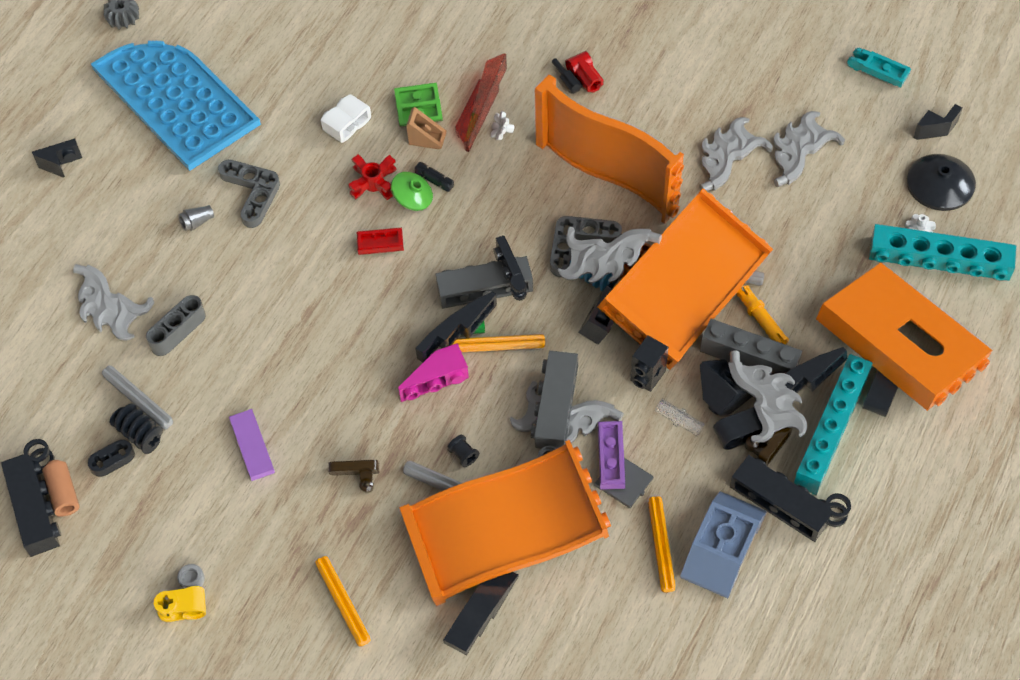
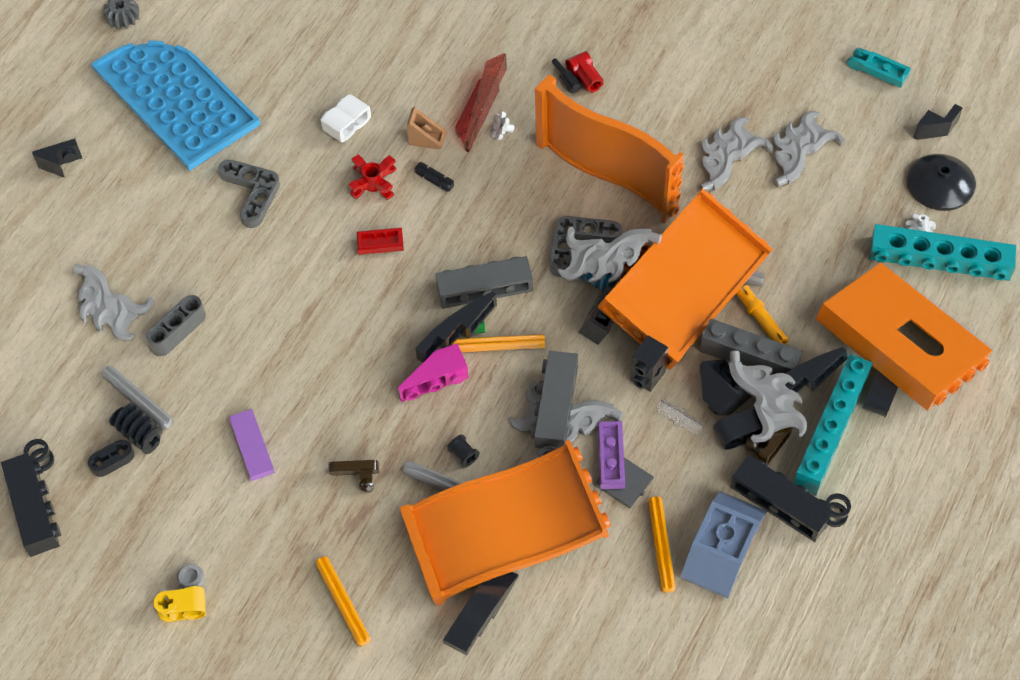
nougat brick [42,460,80,517] -> none
flat silver cone [178,205,214,231] -> none
bright green dish [391,172,433,211] -> none
bright green slope [394,83,443,127] -> none
black hinge [493,235,527,301] -> none

